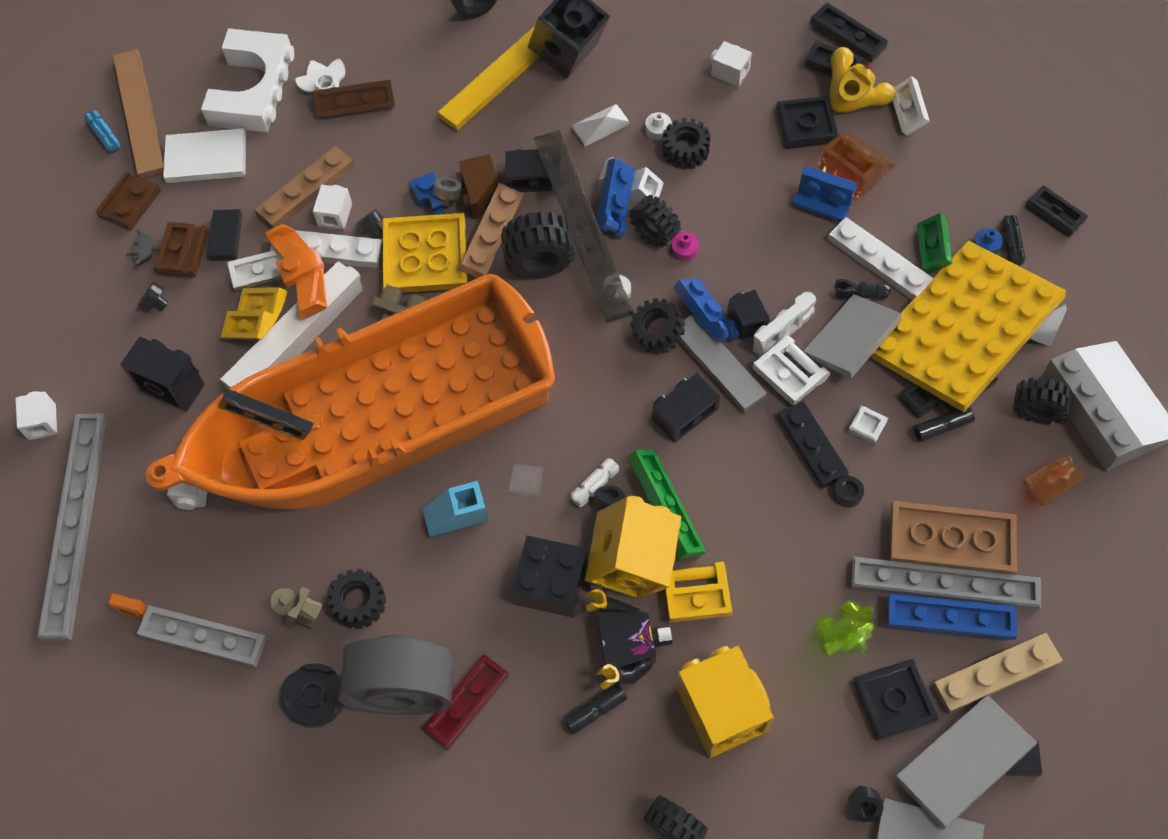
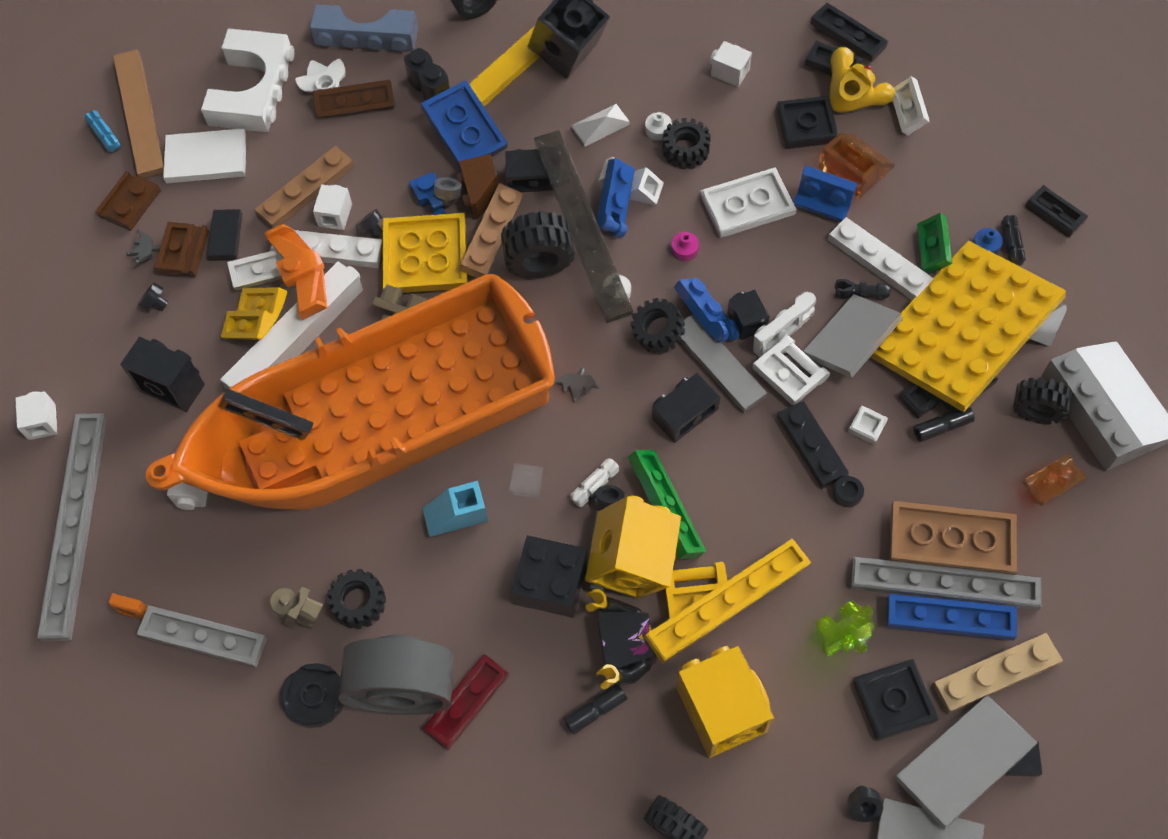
black tyre [629,195,681,248] -> none
none -> sand blue arch [310,4,418,52]
none -> black brick [403,48,450,101]
none -> blue plate [421,80,508,168]
none -> dark grey piece [553,368,600,402]
none -> yellow tile [644,538,811,664]
none -> white tile [700,167,796,238]

